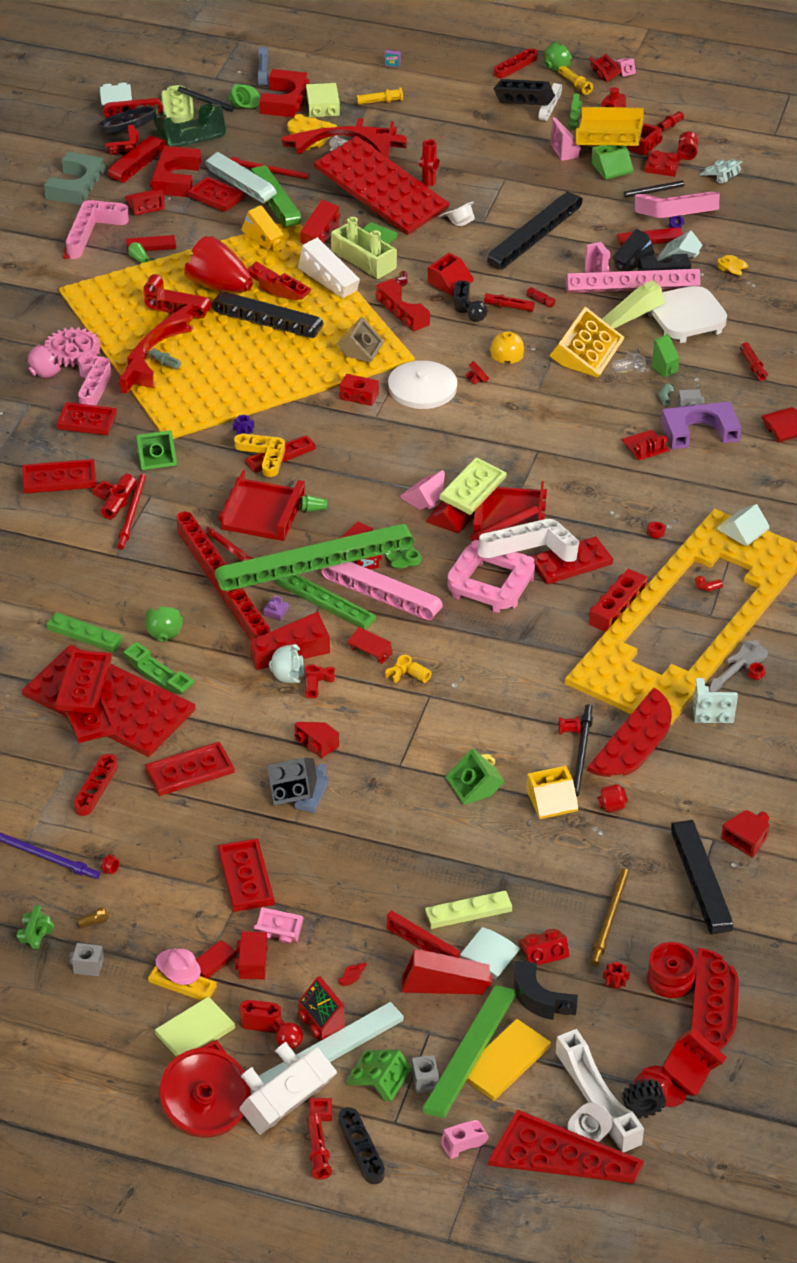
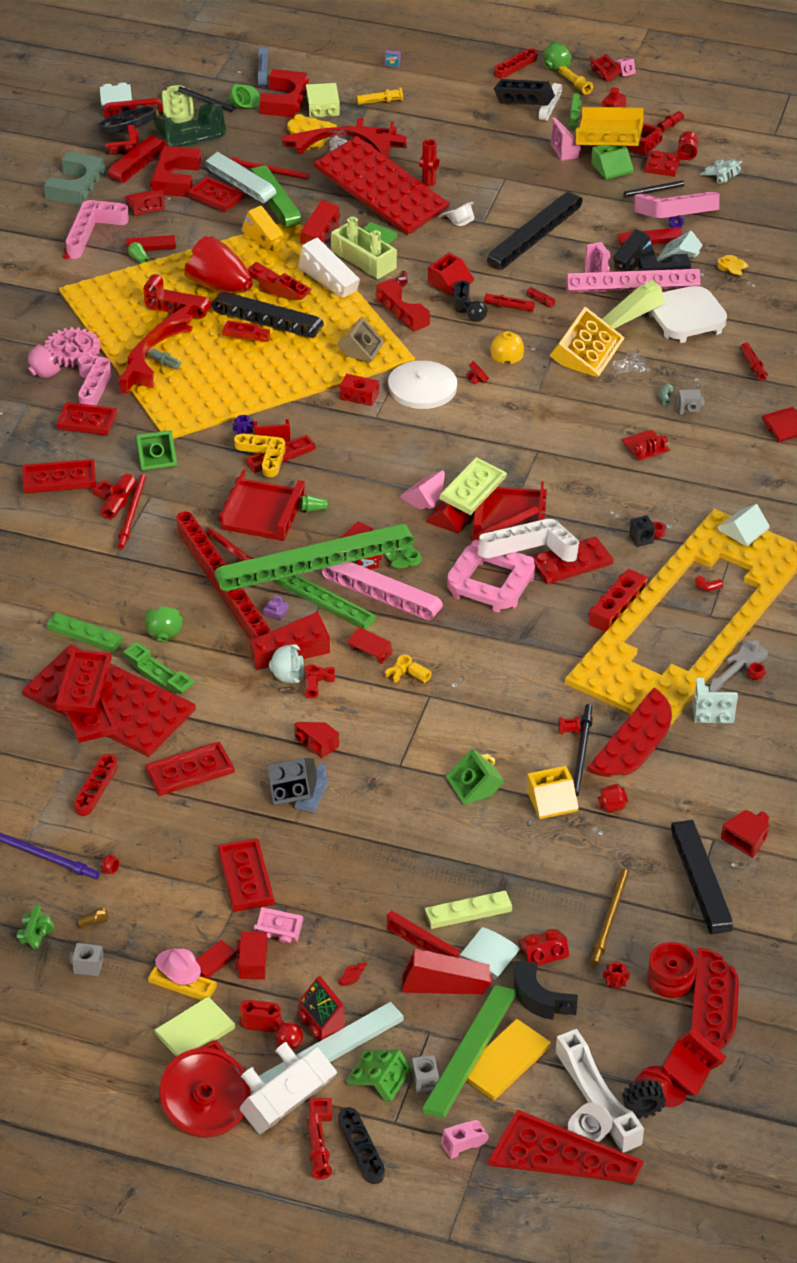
bright green slope [652,334,679,377] -> none
medium lavender arch [661,401,742,449] -> none
none -> red hinge [222,320,270,342]
none -> red hinge [253,419,290,441]
none -> black brick [629,515,655,547]

